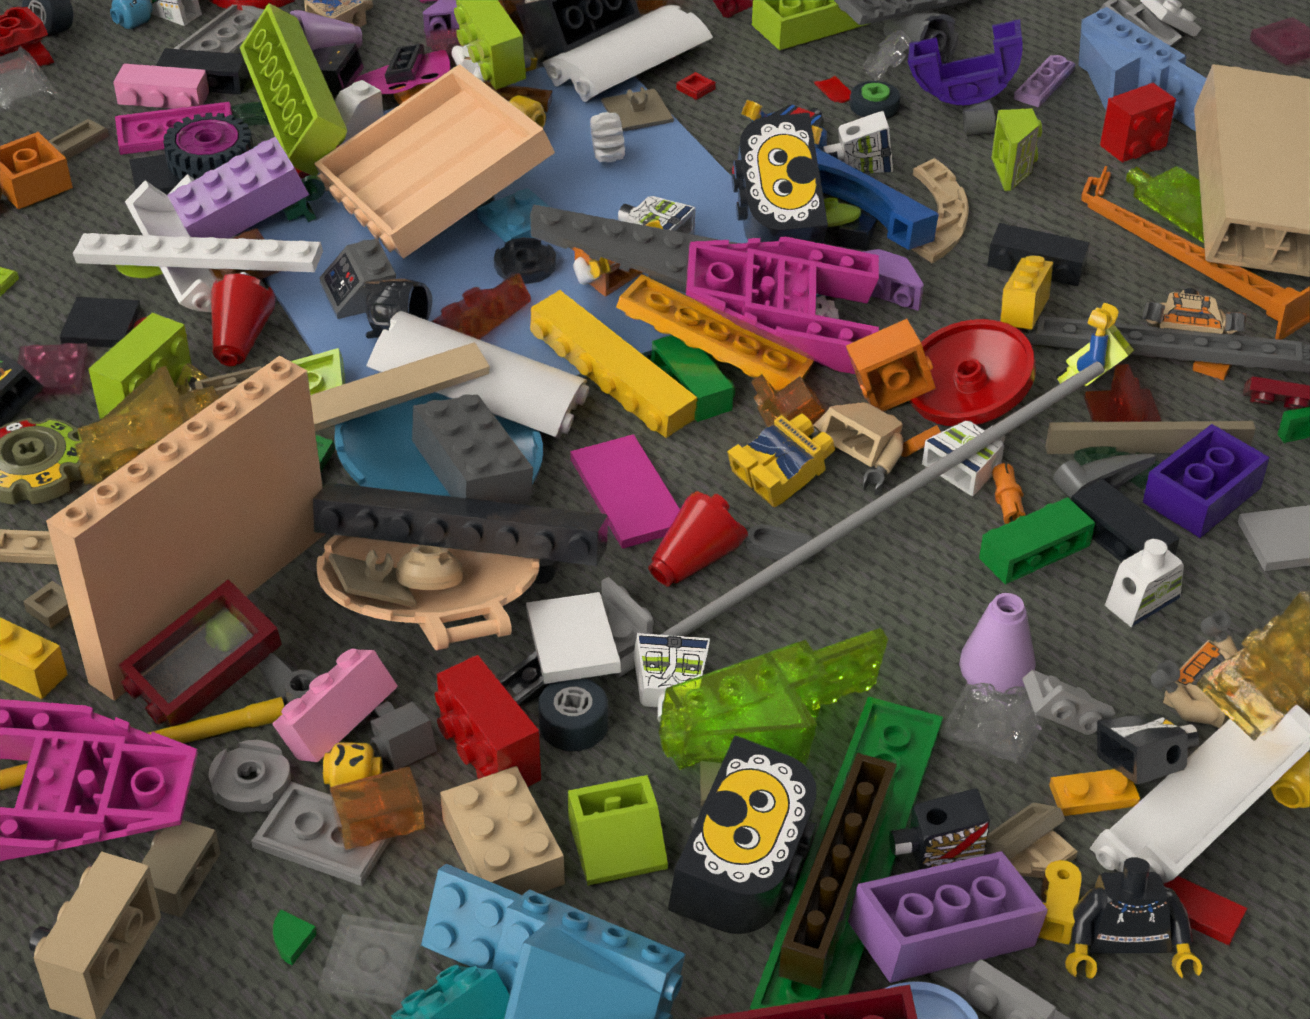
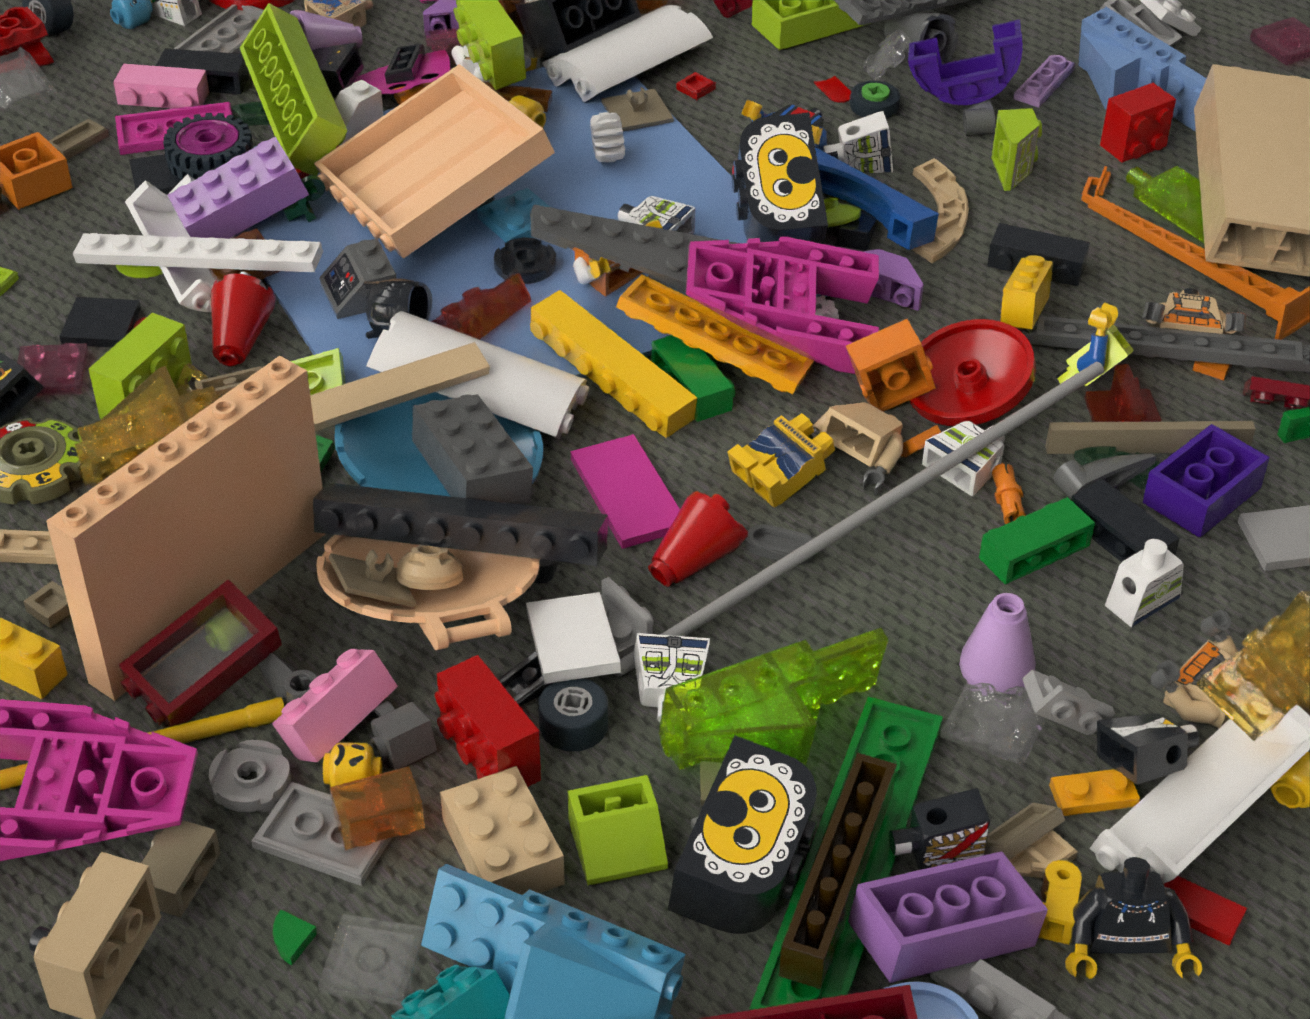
clear orange brick [751,374,826,427] -> none

